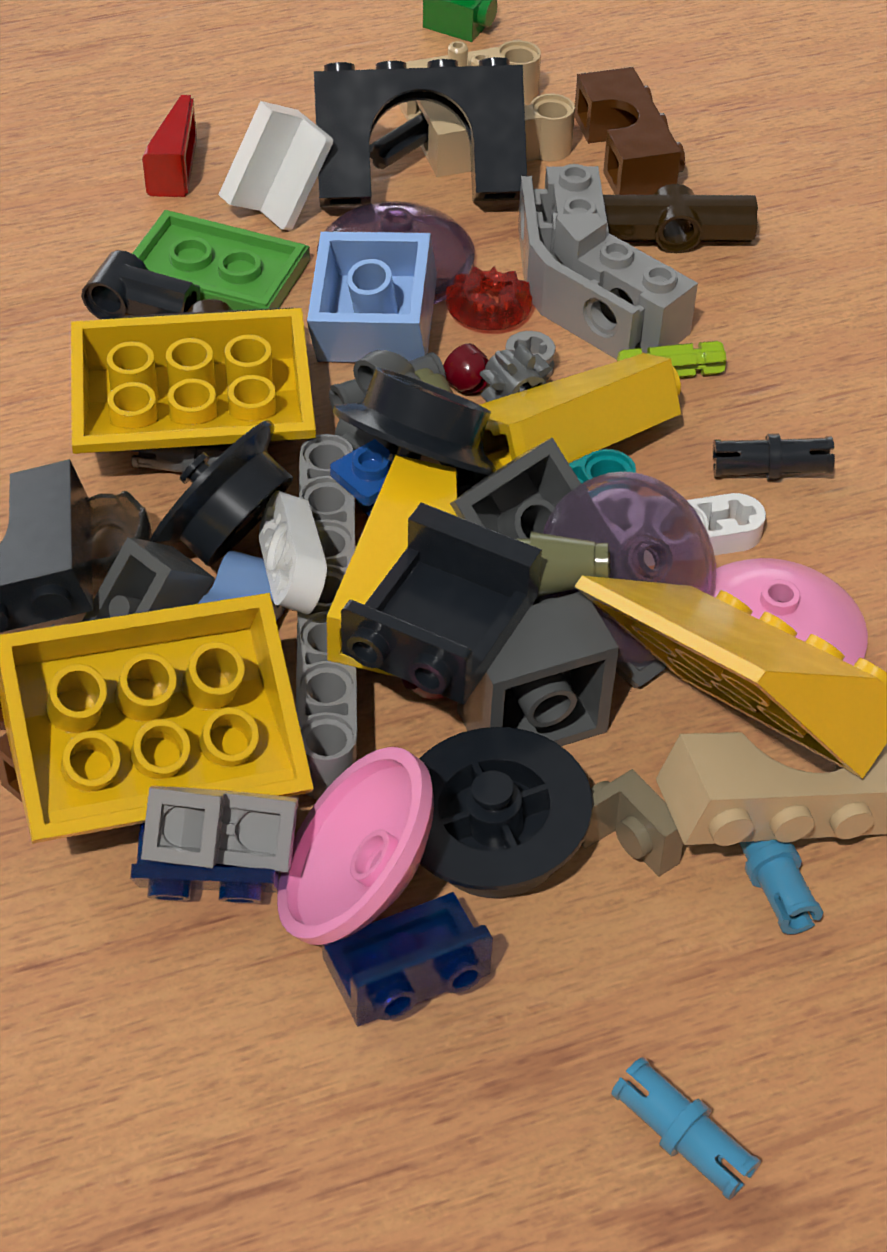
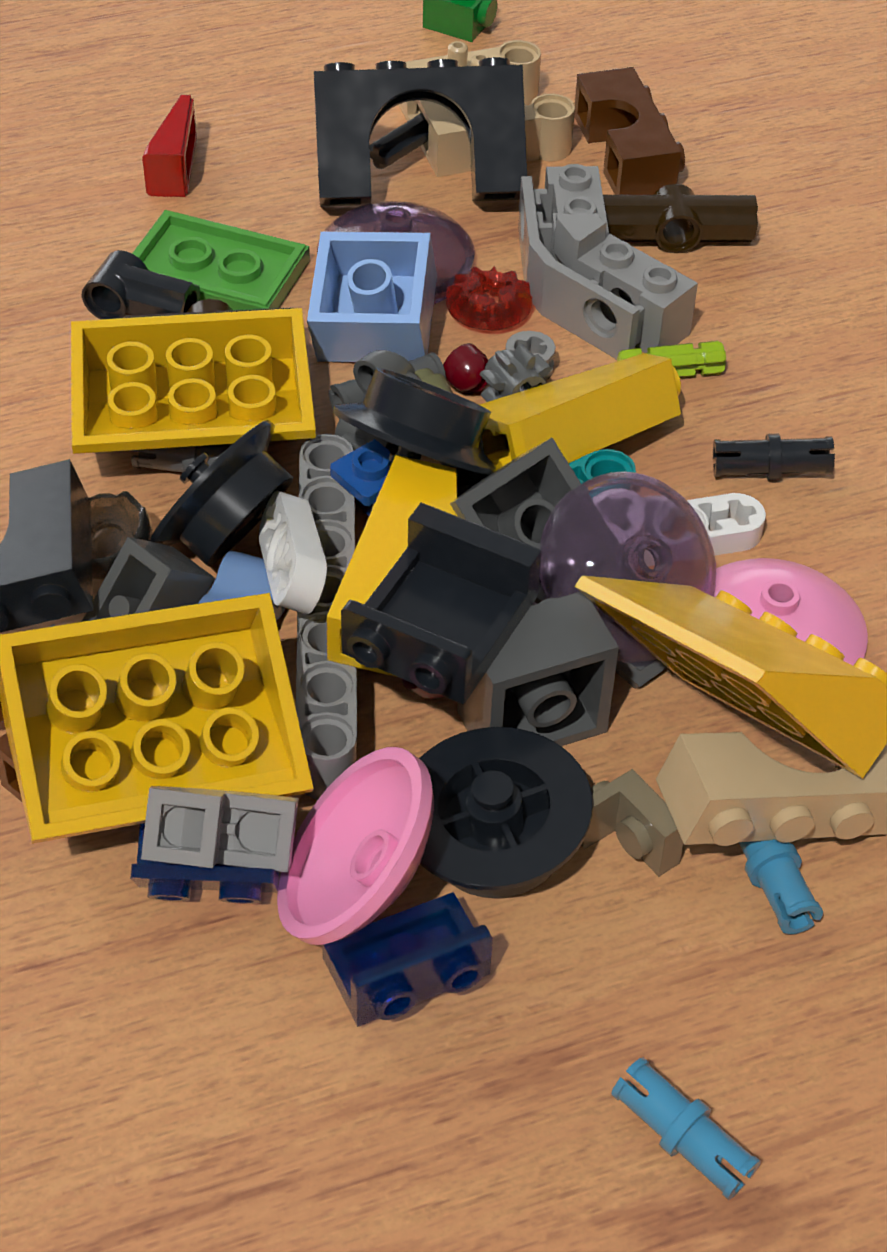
white panel [218,101,333,231] -> none
olive cone [516,532,611,597] -> none

